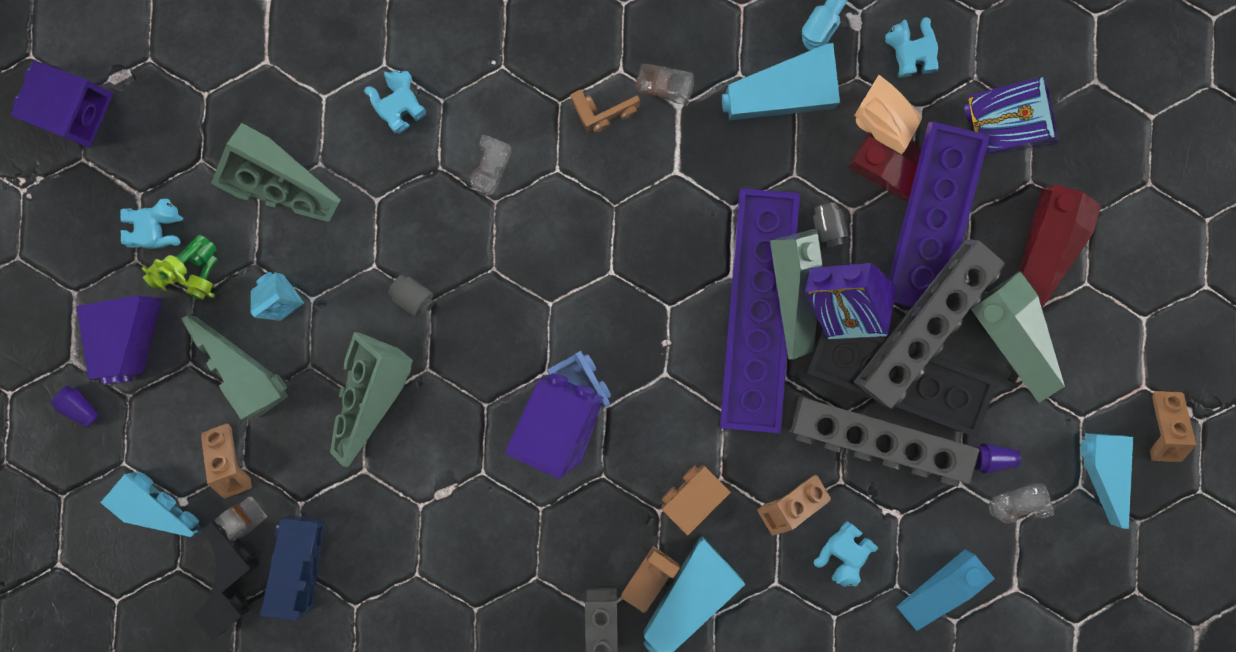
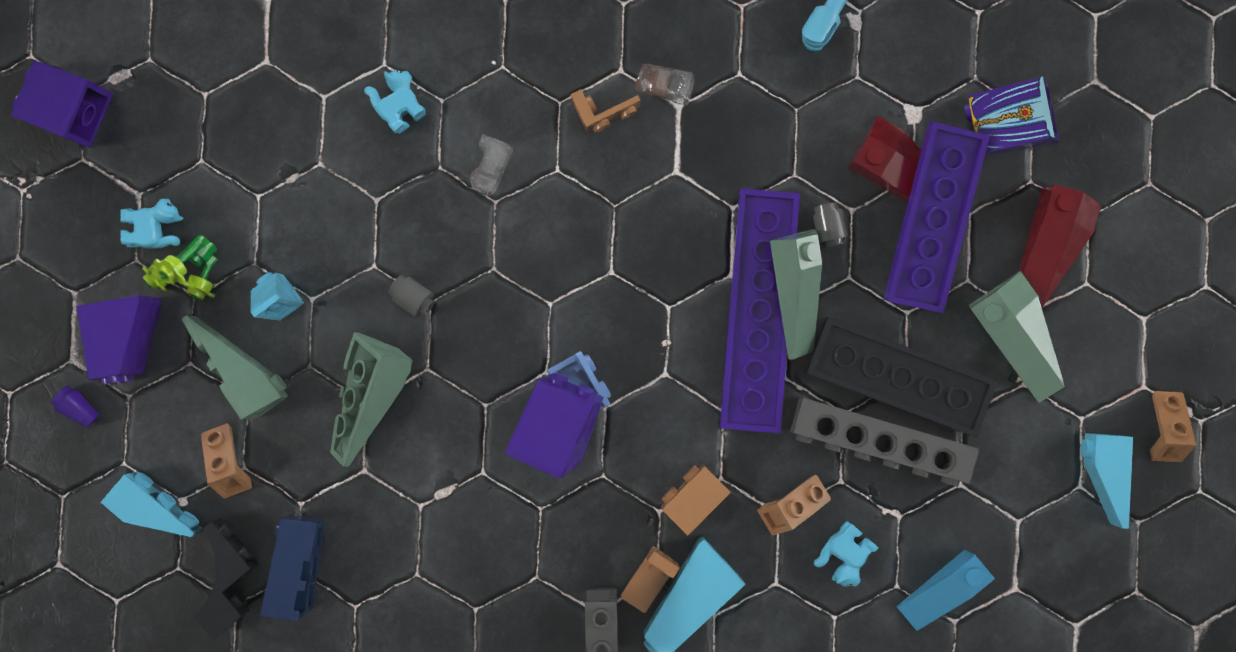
sand green wedge [211,123,341,222] -> none
clear leg [214,496,268,541] -> none
medium azure slope [722,43,840,120] -> none
dark purple slope [805,263,896,339] -> none
light nougat slope [854,75,922,154] -> none
dark grey brick [854,239,1005,409] -> none
medium azure animal [885,17,938,78] -> none
dark purple cone [974,443,1021,474] -> none
clear leg [989,483,1055,523] -> none

